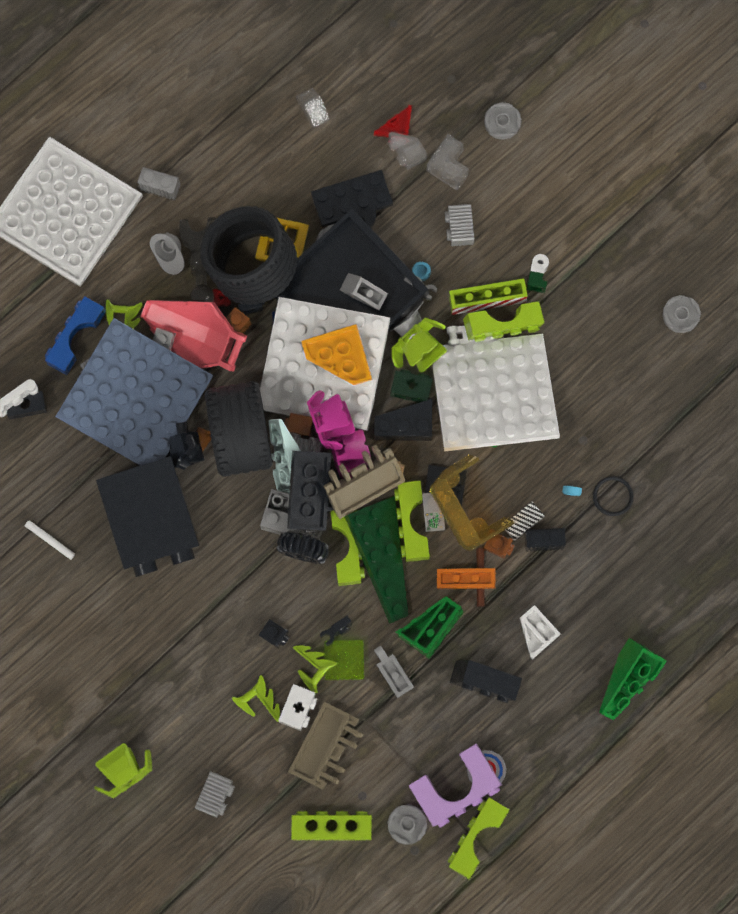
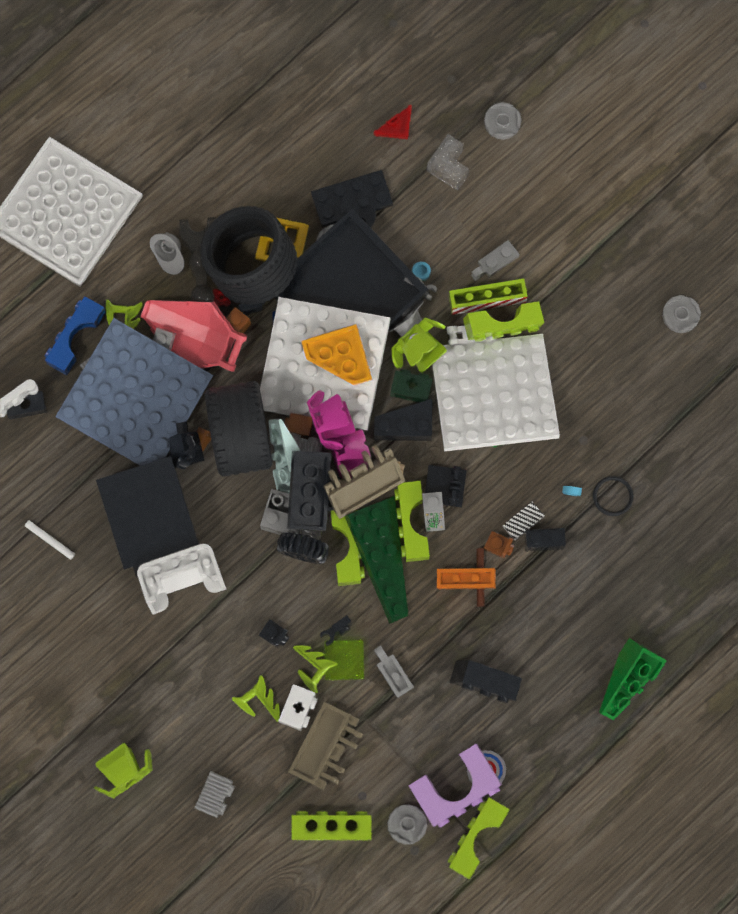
light grey brick [138,167,180,201] -> none
clear slope [296,88,330,128] -> none
light grey slope [340,273,388,310] -> none
clear slope [387,132,427,170] -> none
green wedge [396,596,464,659] -> none
clear yellow windscreen [430,455,515,550] -> none
light grey brick [445,204,474,246] -> none
white wing [520,605,560,660] -> none
leg [526,254,549,294] -> none
none -> white windscreen [137,544,226,614]
none -> light grey plate [471,240,520,281]

